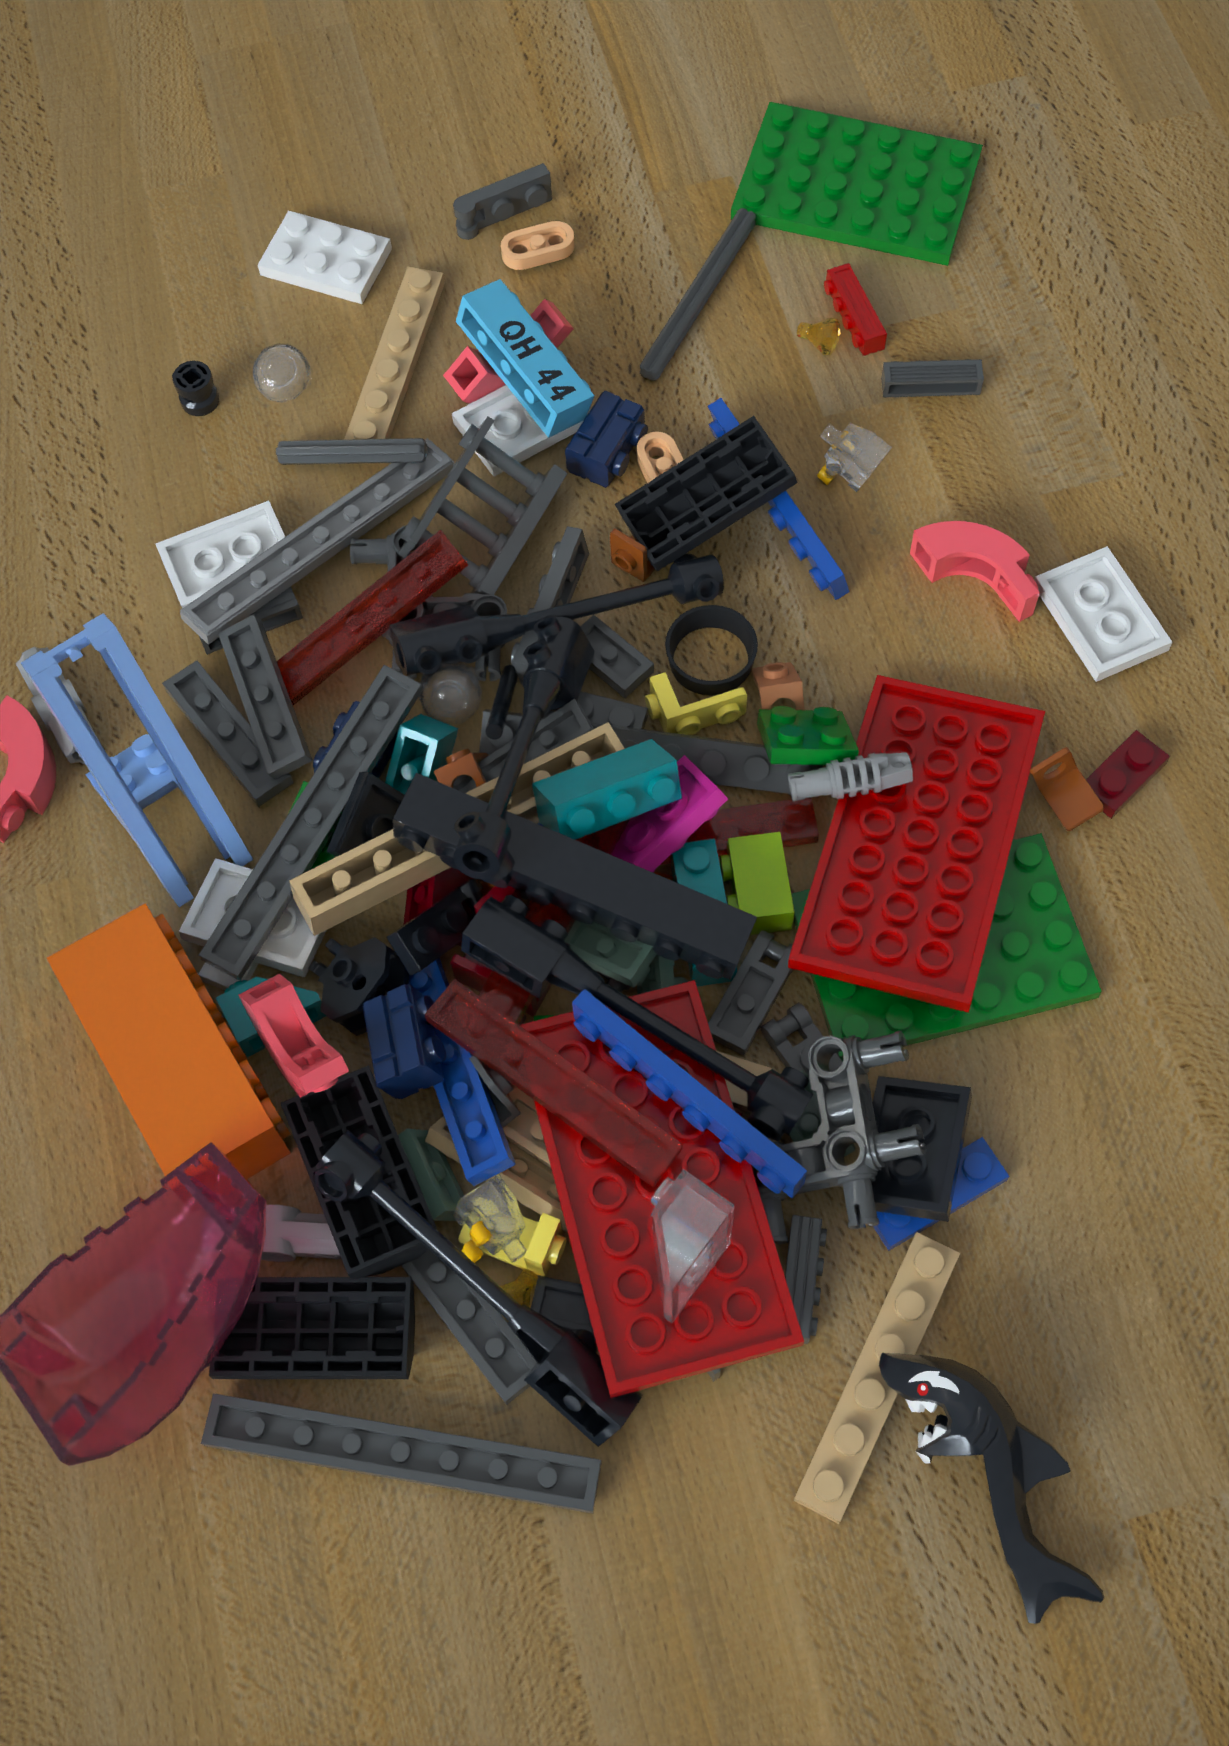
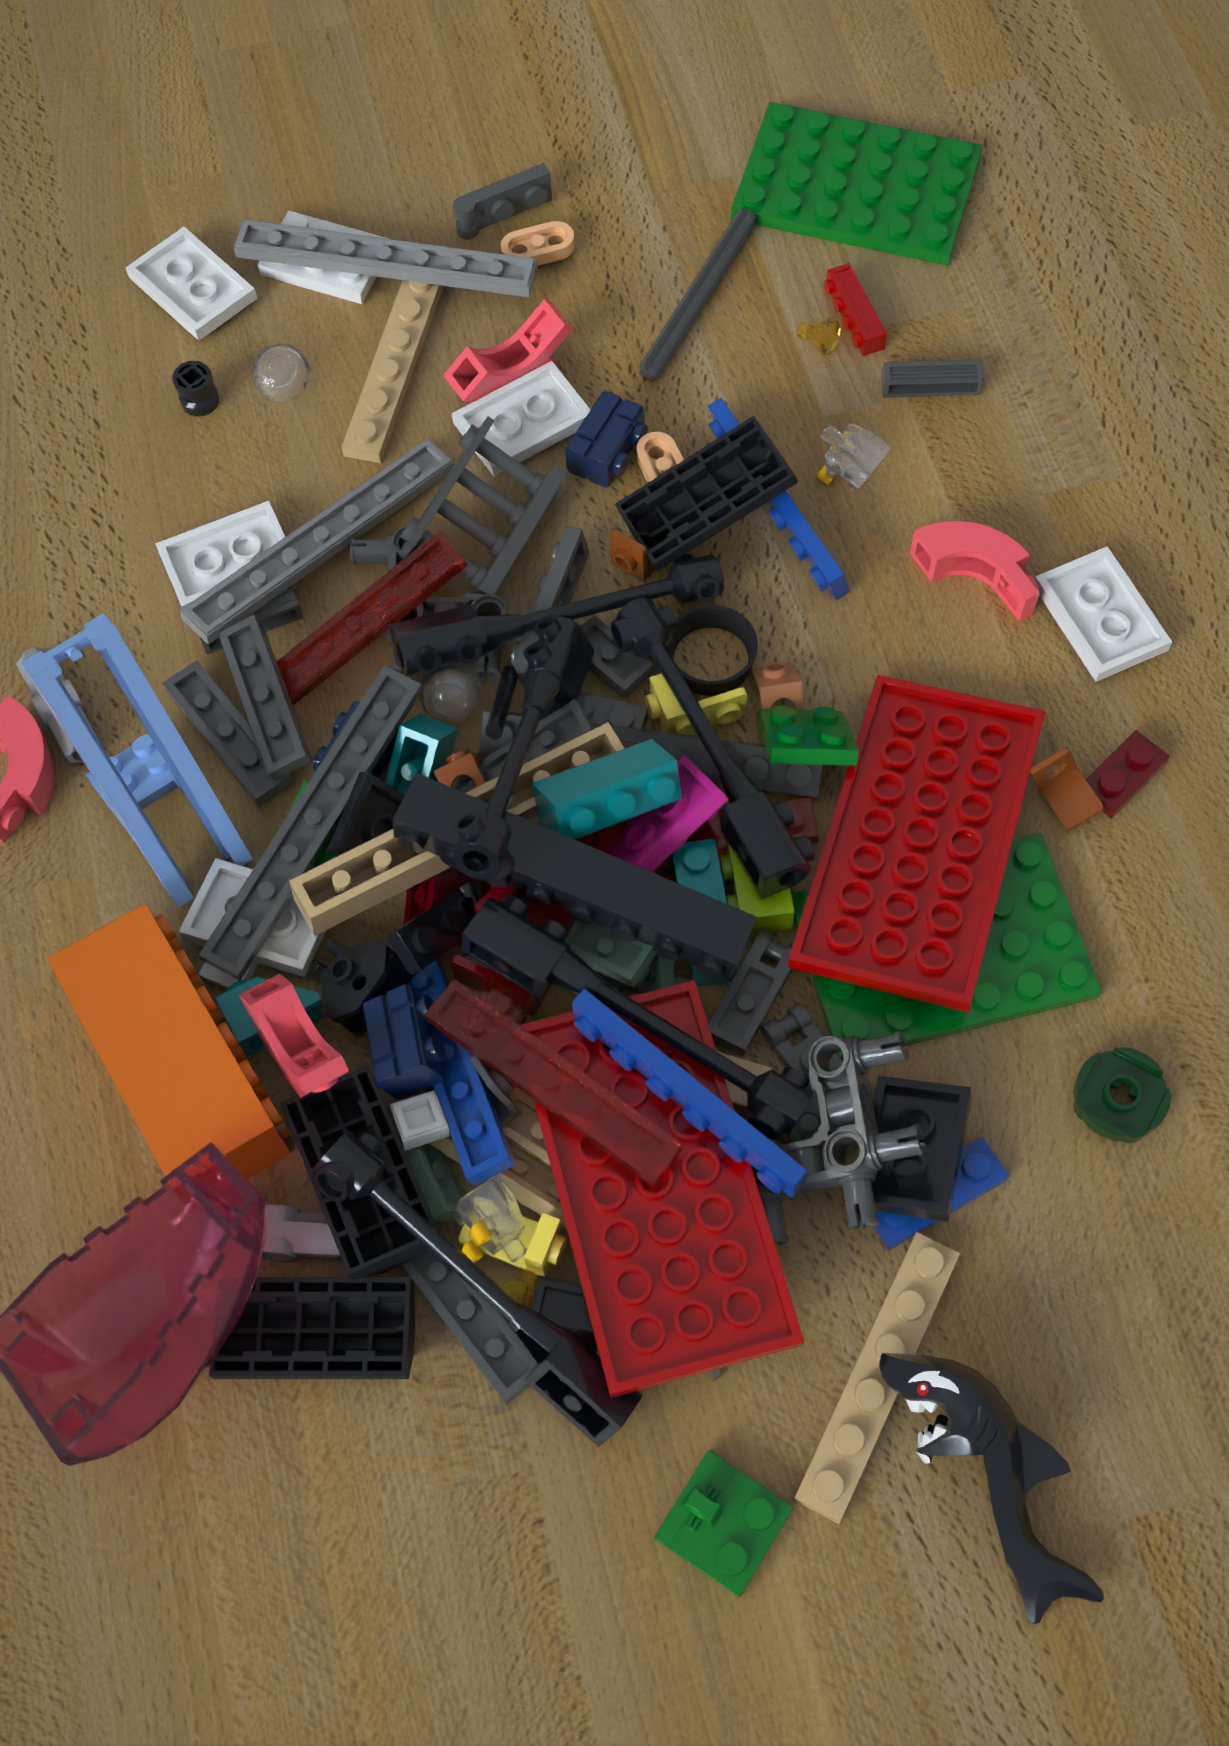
dark grey plate [201,1393,602,1514] -> none
dark grey axle [276,438,428,465] -> none
medium azure brick [456,279,595,438] -> none
clear slope [651,1169,735,1323] -> none
dark grey piece [785,1215,827,1344] -> none
light grey hinge [788,752,913,801] -> none
none -> white plate [125,227,258,341]
none -> light grey tile [234,219,538,298]
none -> white tile [389,1090,450,1151]
none -> black bar [610,597,815,900]
none -> green hinge [654,1450,794,1598]
none -> dark green plate [1073,1047,1171,1143]

